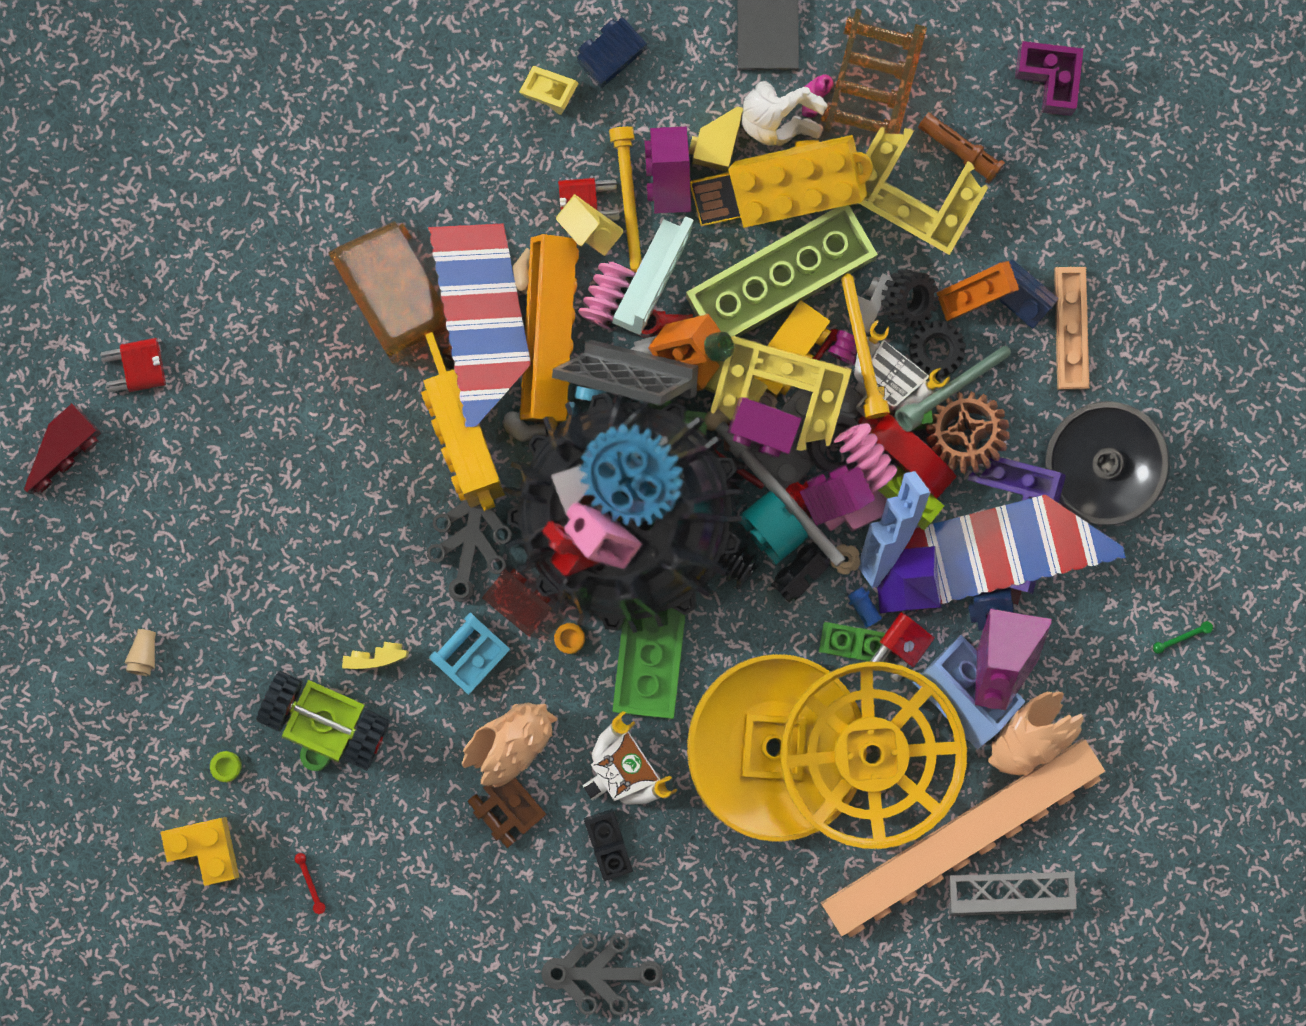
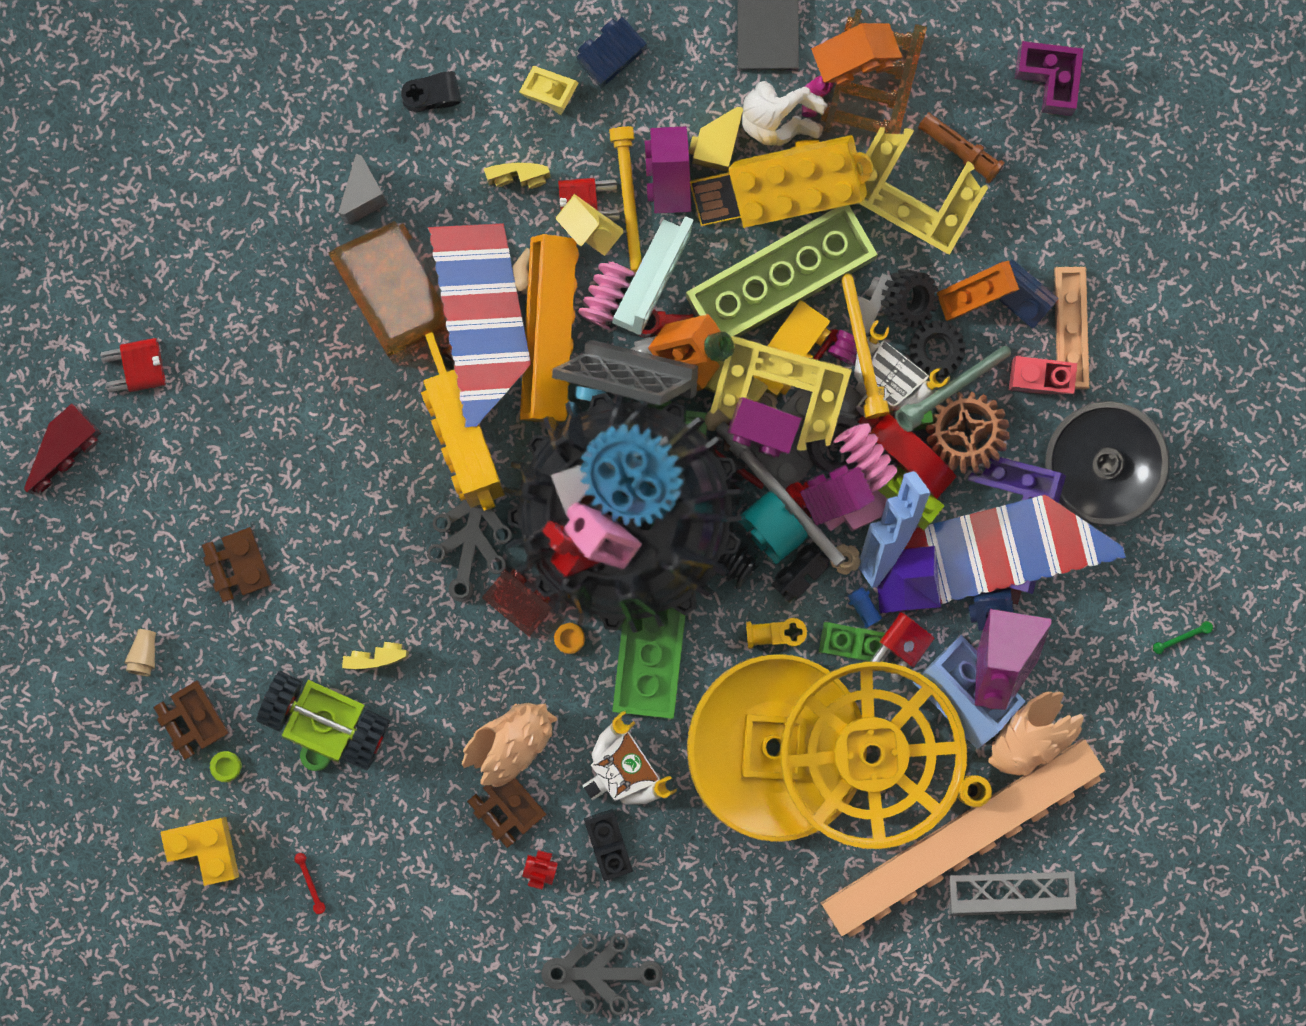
medium azure plate [428,612,511,695] -> none
light grey arm [503,411,547,442] -> none
none -> reddish brown plate [153,680,230,760]
none -> reddish brown plate [201,527,273,603]
none -> light grey slope [338,154,388,224]
none -> black piece [401,71,462,112]
none -> light yellow slope [484,163,550,189]
none -> red gear [522,850,558,890]
none -> yellow connector [746,618,807,649]
none -> orange brick [811,23,902,86]
none -> yellow head [957,775,992,807]
none -> coral slope [1009,356,1078,394]

